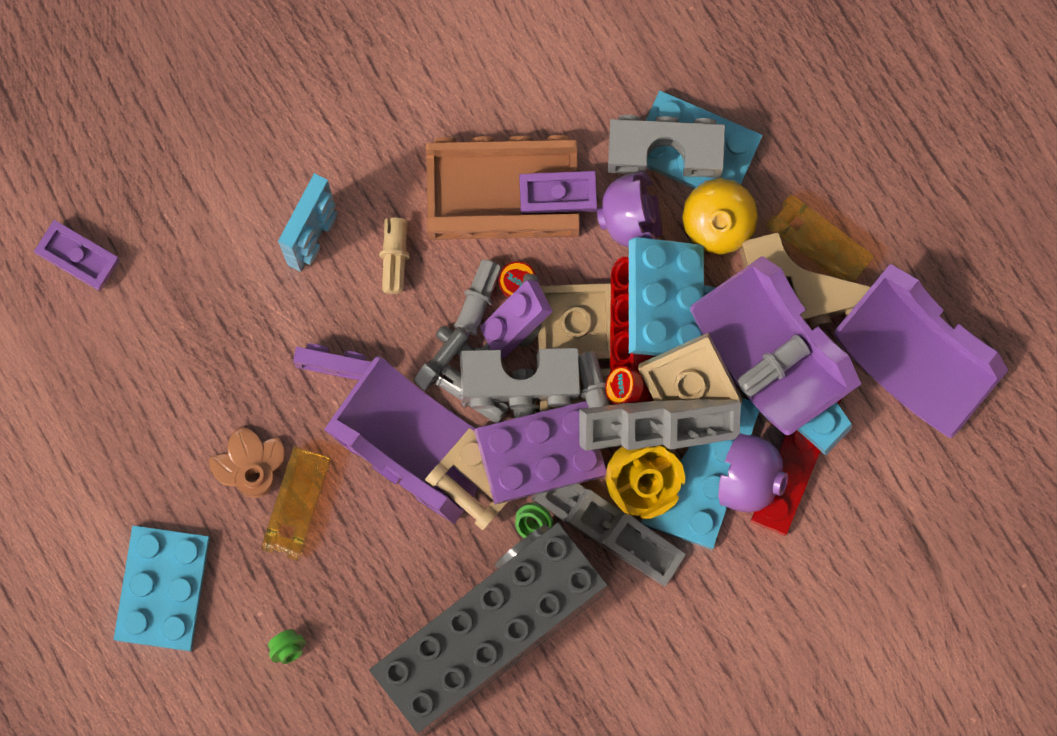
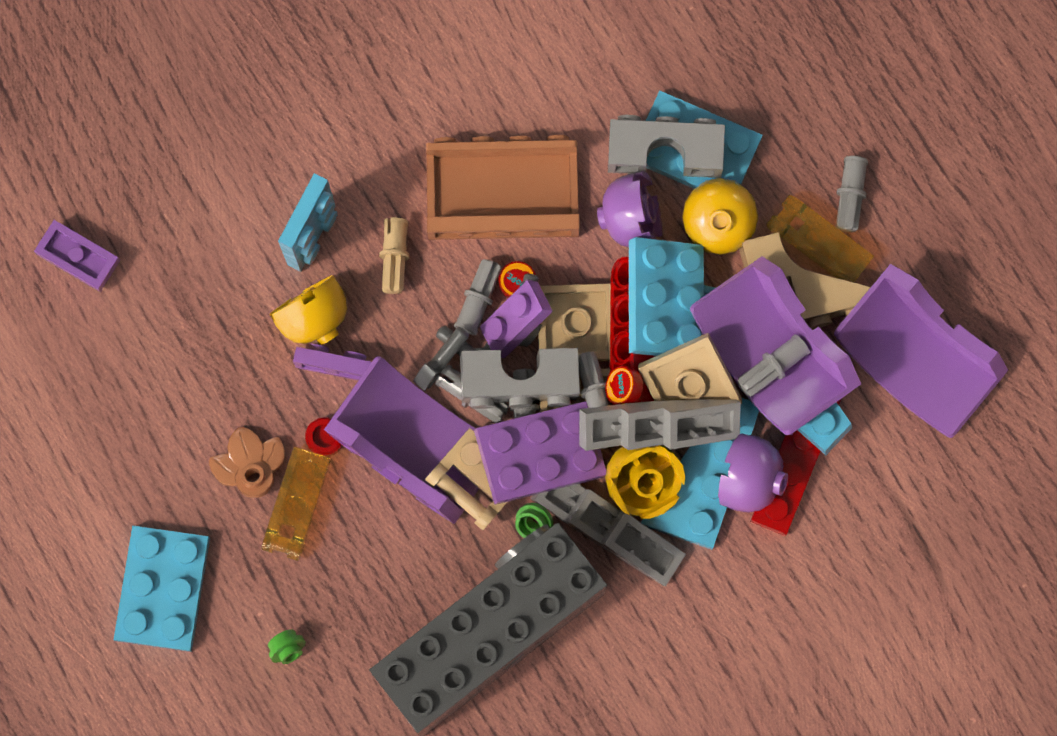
medium lavender plate [519,171,597,214] -> none
none -> yellow cylinder [270,275,347,345]
none -> red tile [305,417,343,457]
none -> light grey axle [836,156,868,232]

